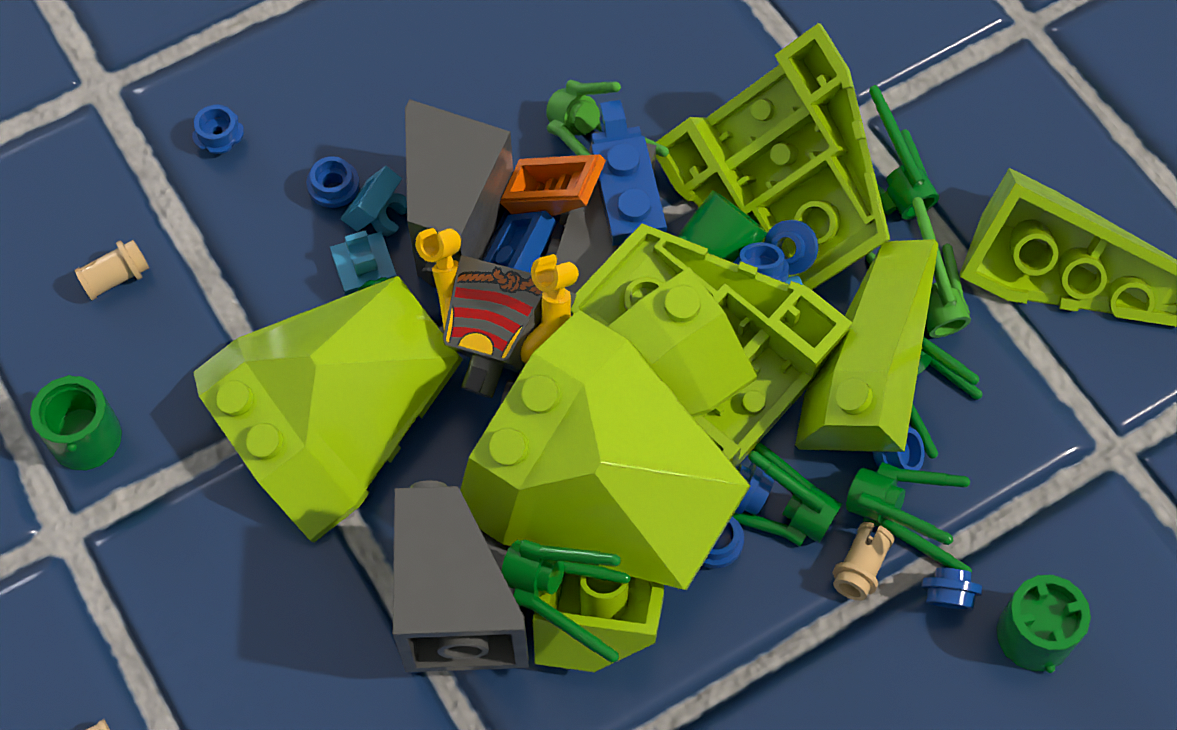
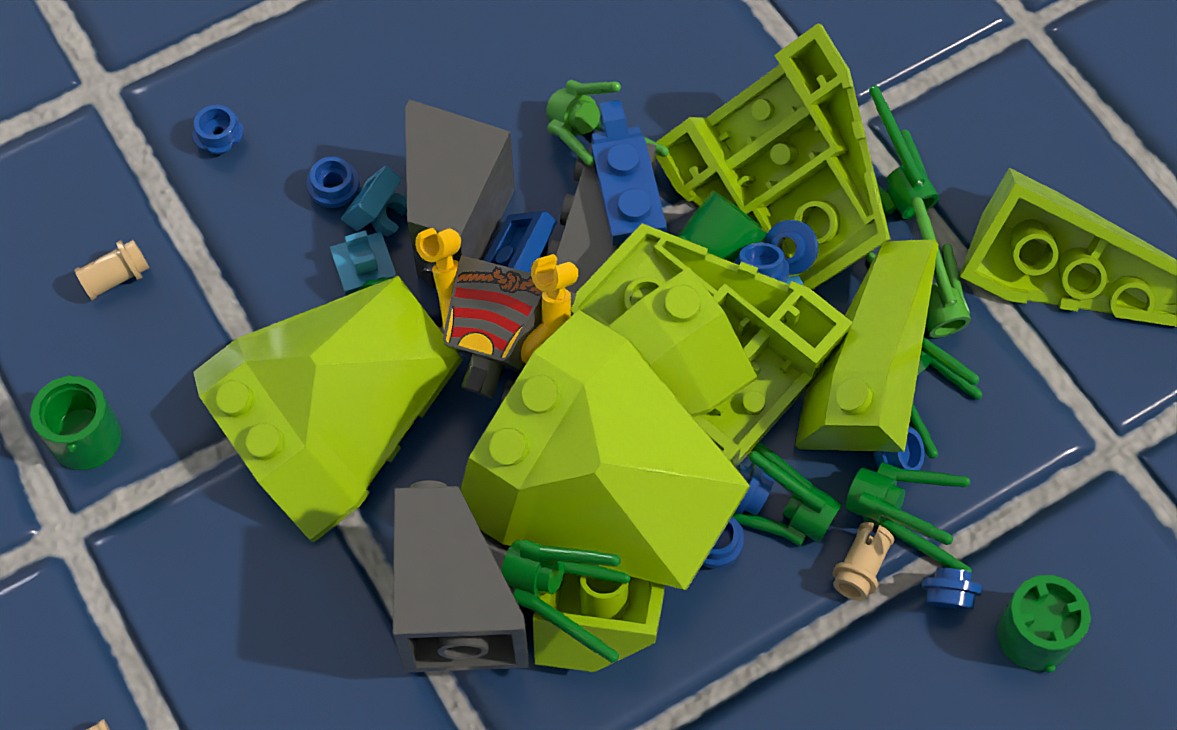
orange slope [500,154,606,216] -> none

